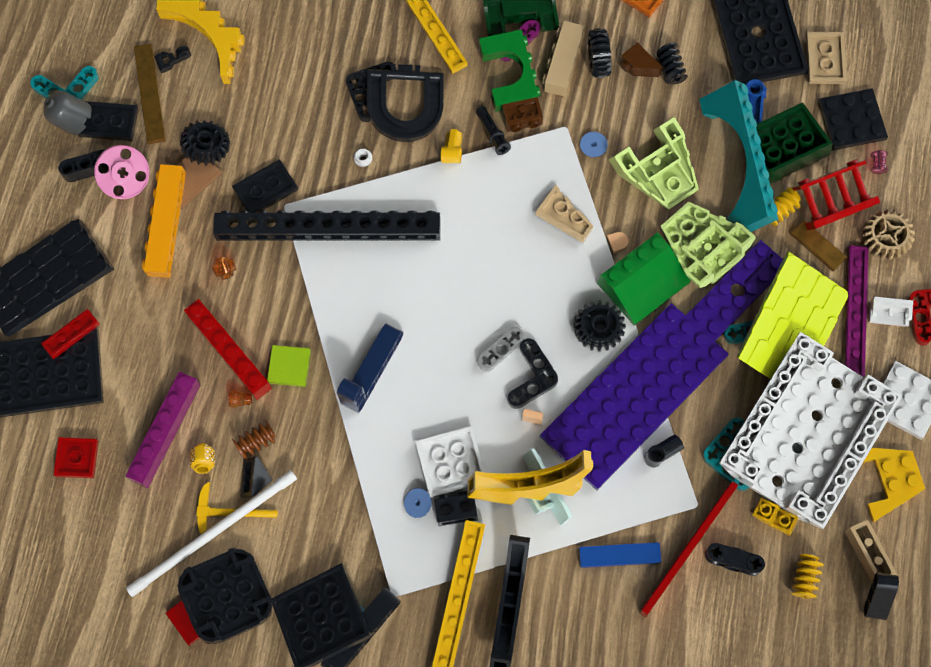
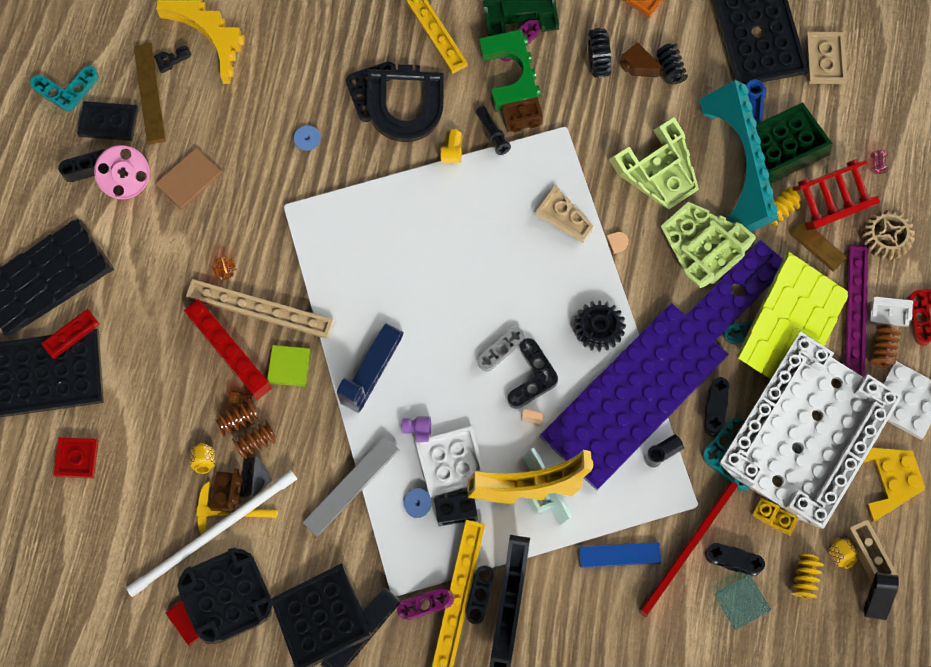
dark grey cylinder [43,91,92,135] -> none
magenta brick [125,372,201,489] -> none
light orange brick [142,164,186,278] -> none
black gear [180,120,230,166] -> none
black brick [213,210,441,241] -> none
black tile [232,159,299,213] -> none
white plate [354,149,372,167] -> none
tan brick [542,21,585,97] -> none
medium blue piece [580,132,608,157] -> none
green slope [597,232,691,326] -> none
black plate [818,88,888,151] -> none
none -> tan plate [186,279,334,339]
none -> reddish brown bracket [210,469,243,512]
none -> dark orange piece [215,400,260,437]
none -> medium blue piece [294,126,321,151]
none -> light grey tile [303,436,400,537]
none -> magenta beam [397,589,454,620]
none -> medium lavender piece [402,416,431,442]
none -> black beam [466,565,494,624]
none -> black piece [704,377,730,436]
none -> clear light blue tile [714,574,771,631]
none -> yellow head [828,537,859,569]
none -> dark orange piece [870,325,901,368]

